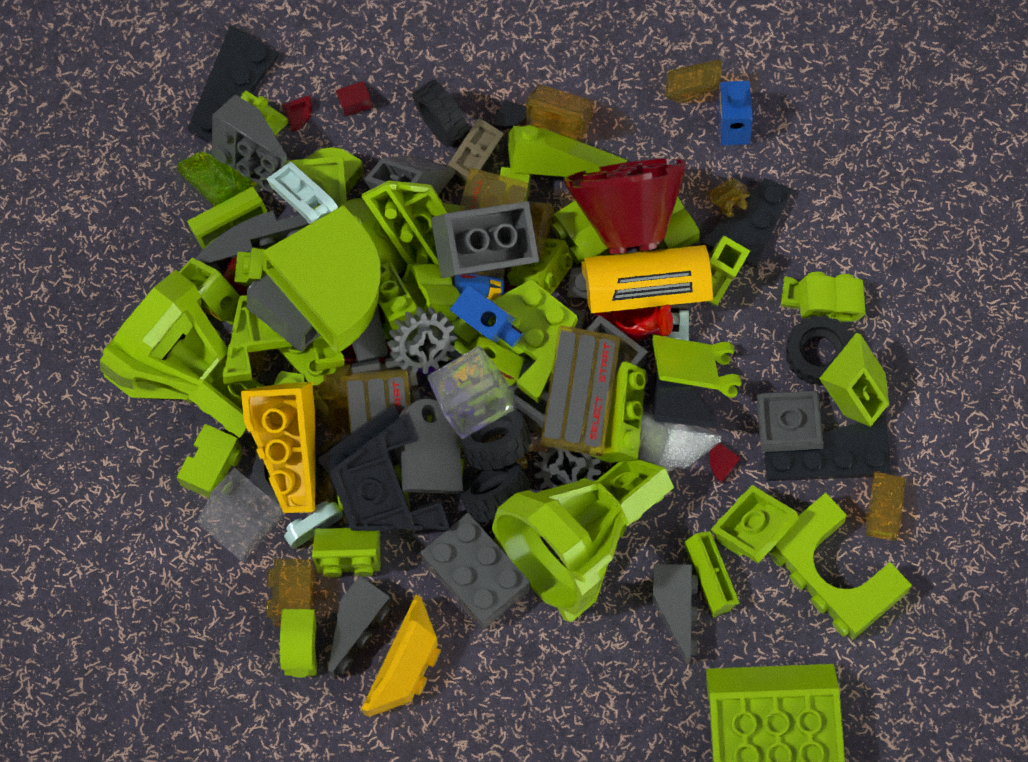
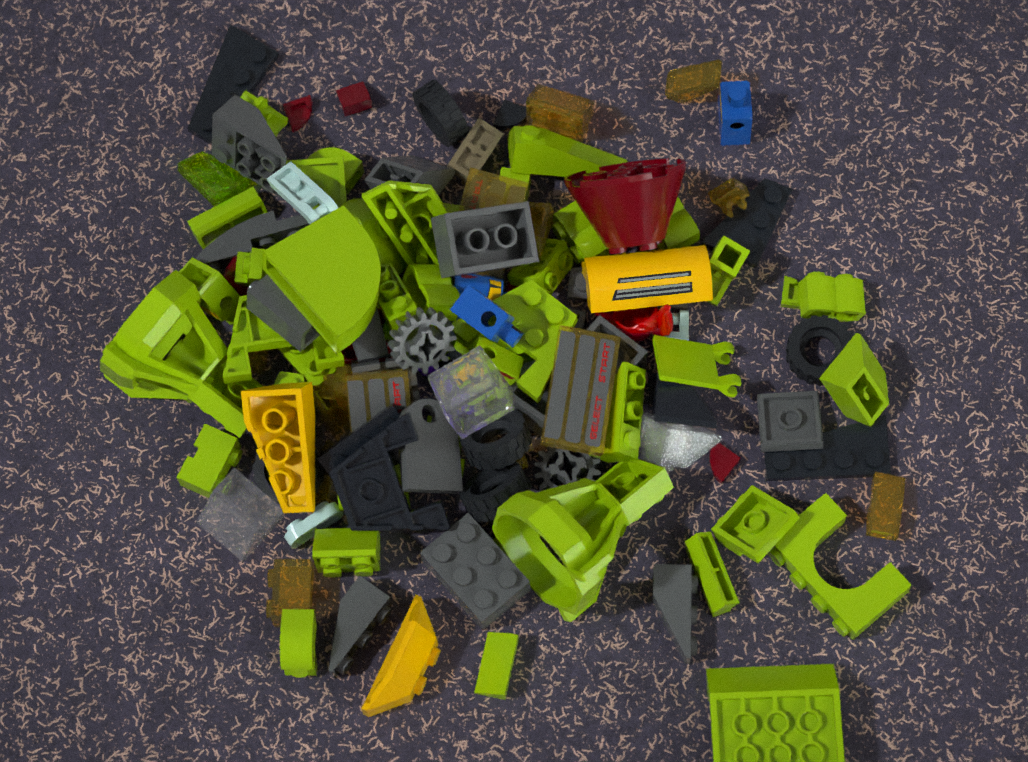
none -> lime slope [474,632,519,700]

